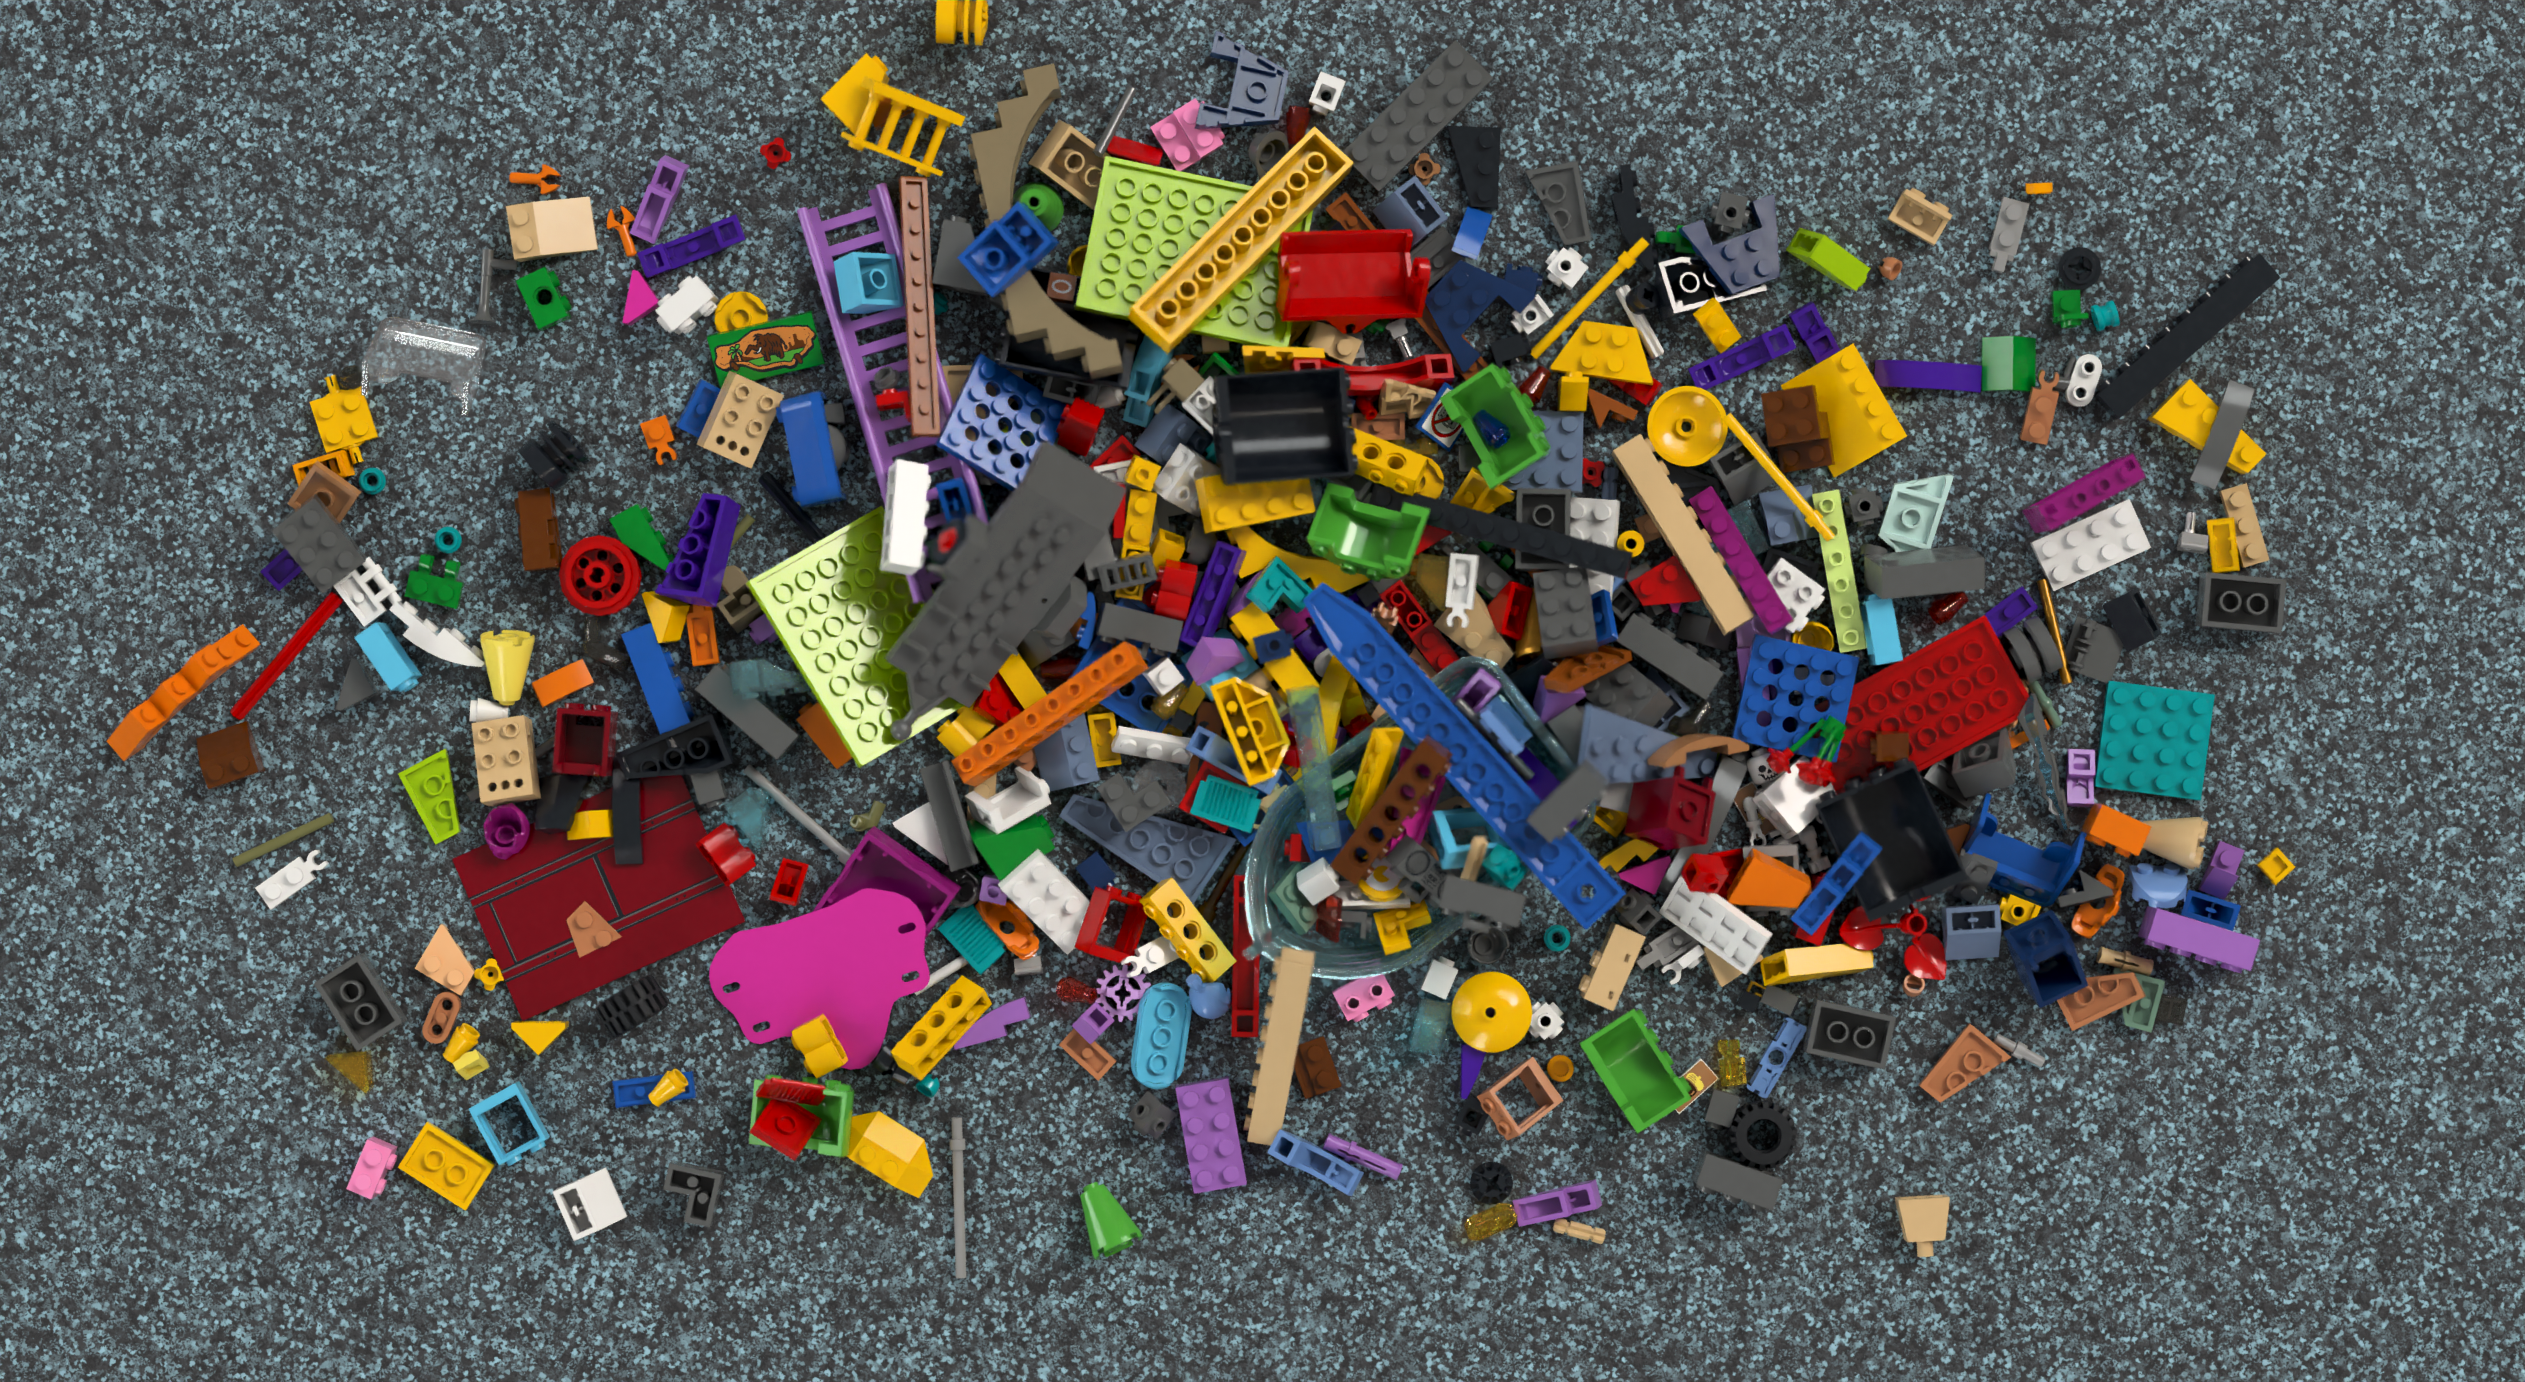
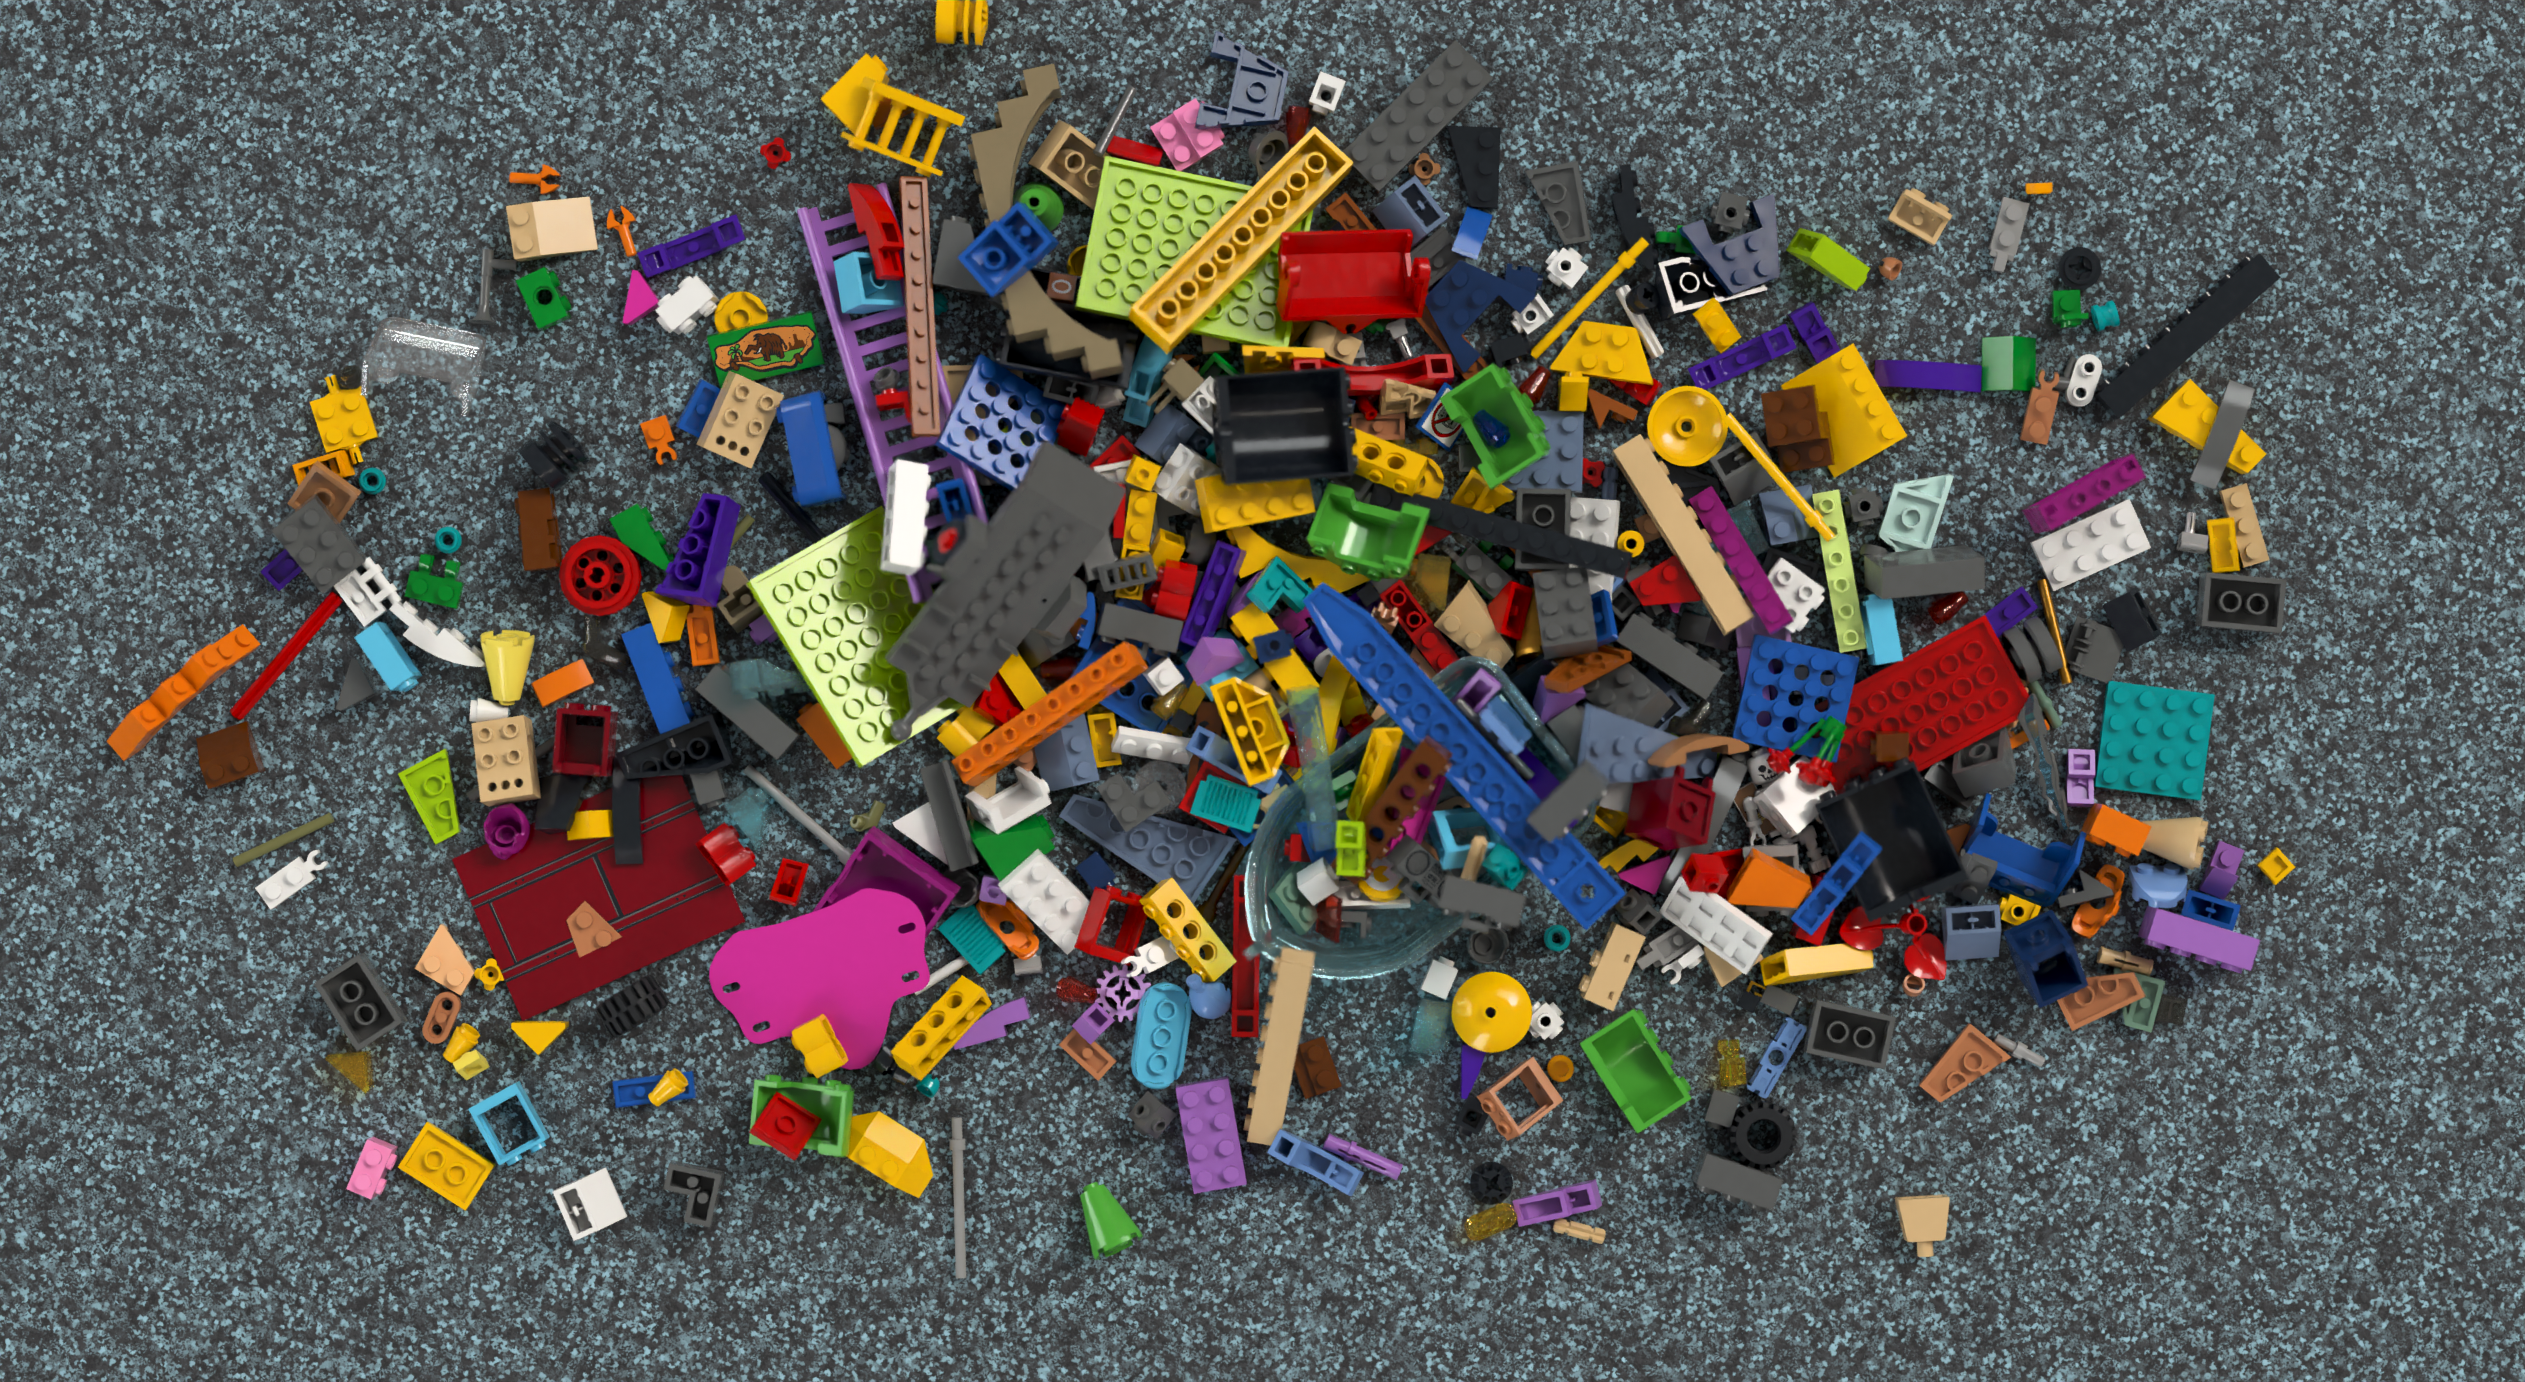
medium lavender slope [630,155,689,244] -> none
red window [756,1077,828,1106] -> none
bright pink brick [1332,966,1395,1023] -> none
yellow plate [1373,899,1432,955] -> none
white plate [1445,553,1479,628] -> none
medium nougat tile [1675,1058,1719,1114] -> none
yellow hair [1791,621,1834,651] -> none
none -> red slope [847,183,905,281]
none -> lime slope [1335,821,1366,877]

